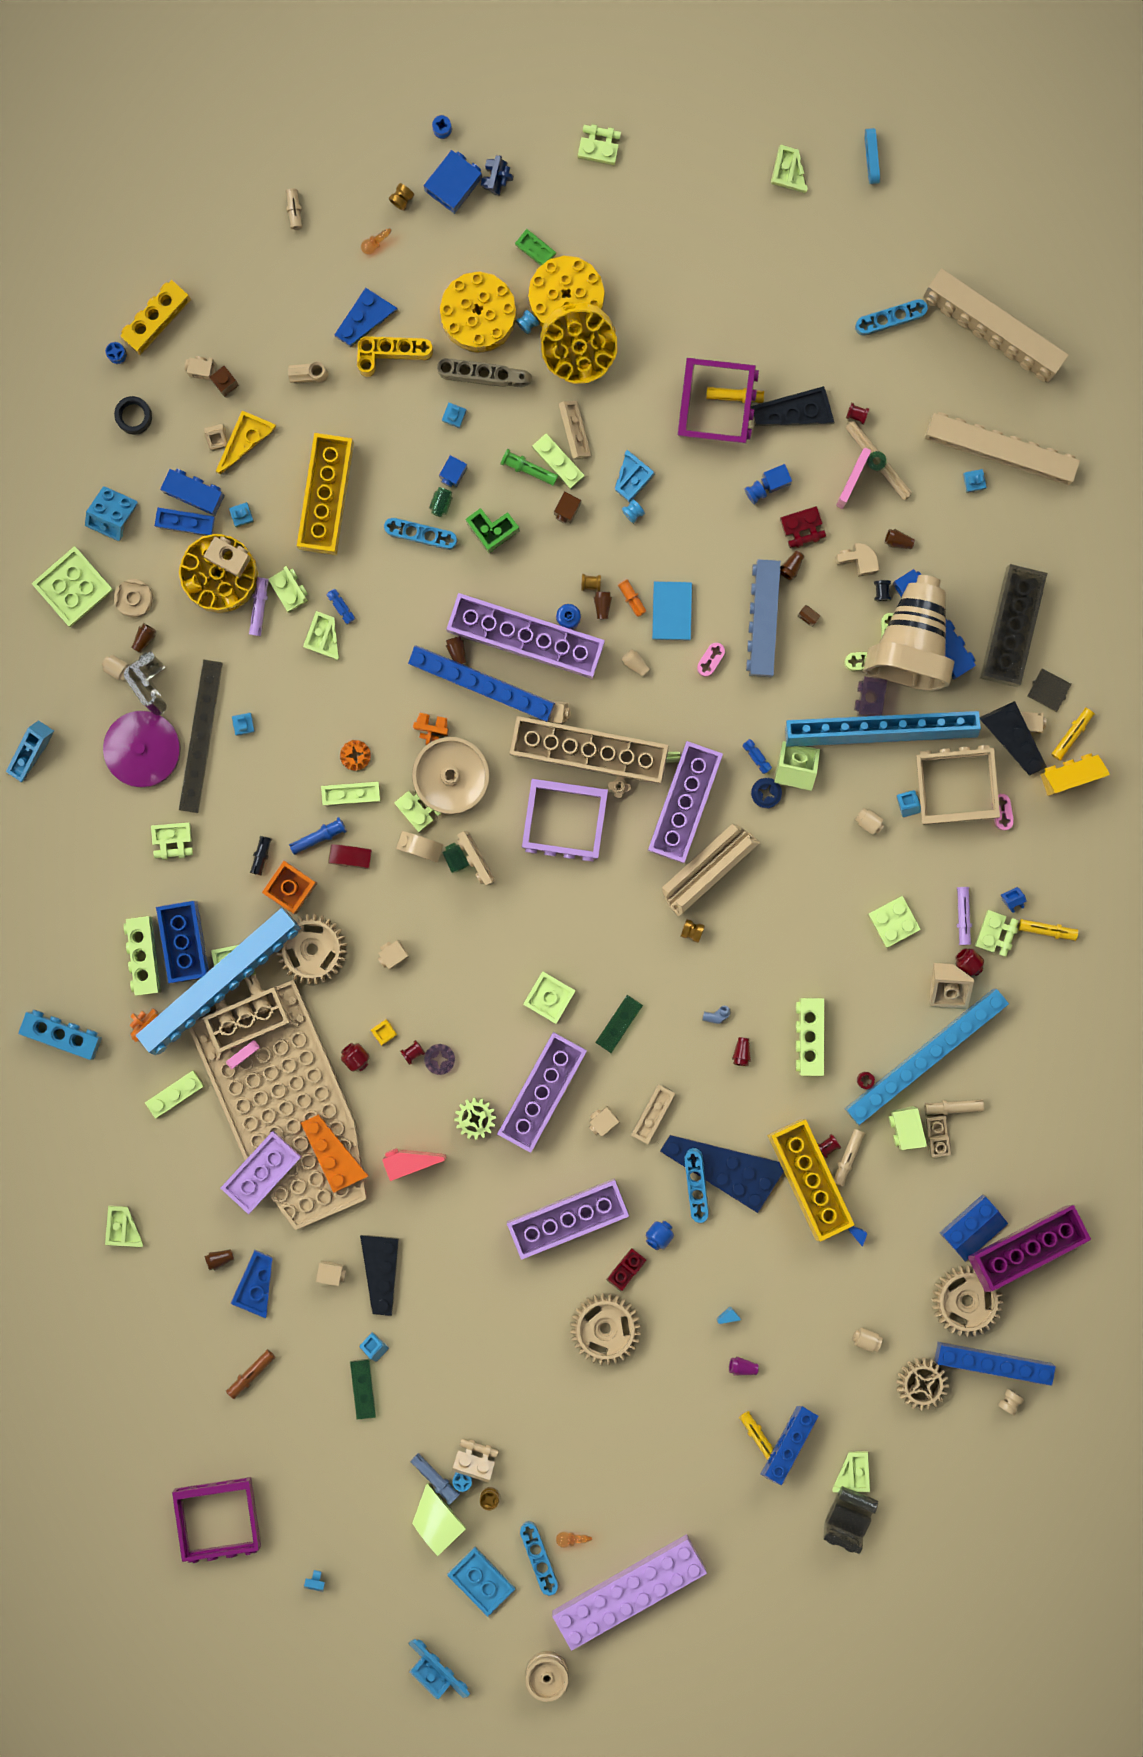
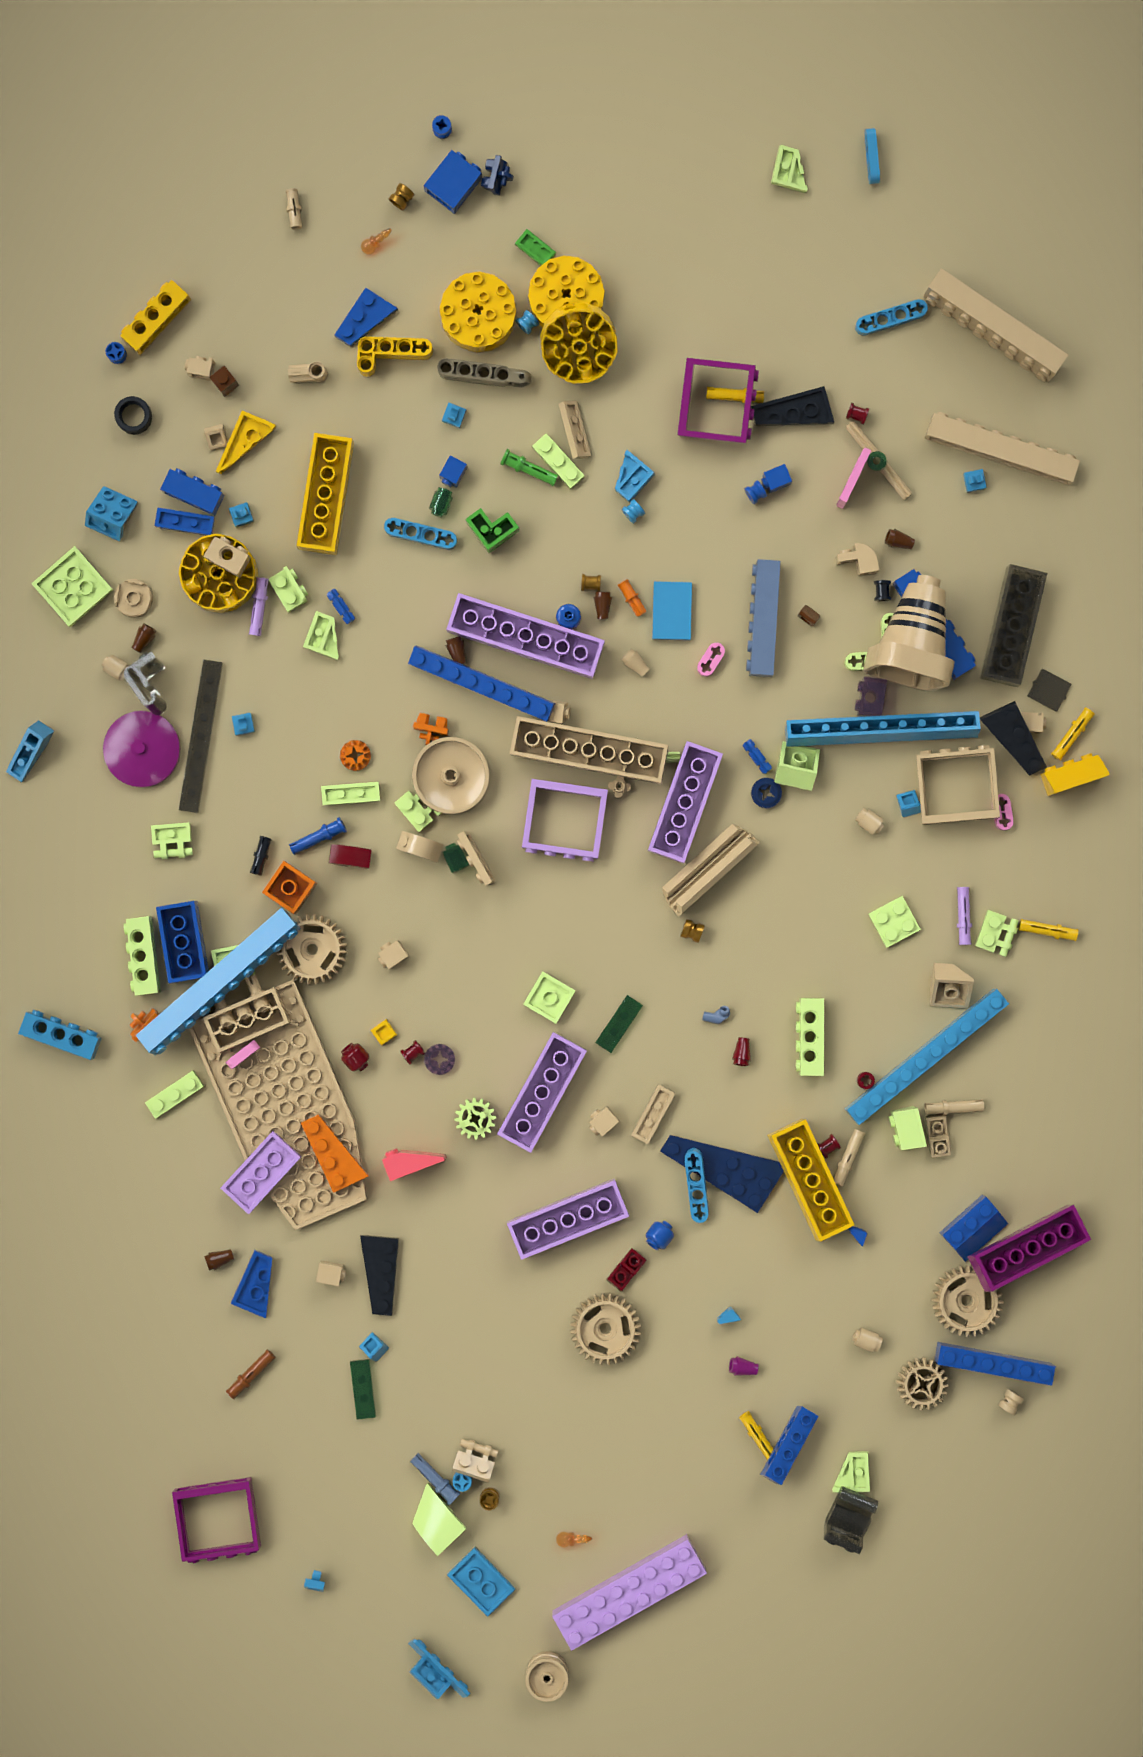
yellowish green wing [105,1206,143,1247] -> none
dark azure beam [520,1521,558,1596] -> none
reddish brown brick [554,491,581,524] -> none
yellowish green plate [578,124,621,165] -> none
dark red plate [780,506,826,548] -> none
reddish brown cone [780,551,805,580] -> none
dark red head [955,948,984,977] -> none
blue tile [1001,887,1027,913] -> none

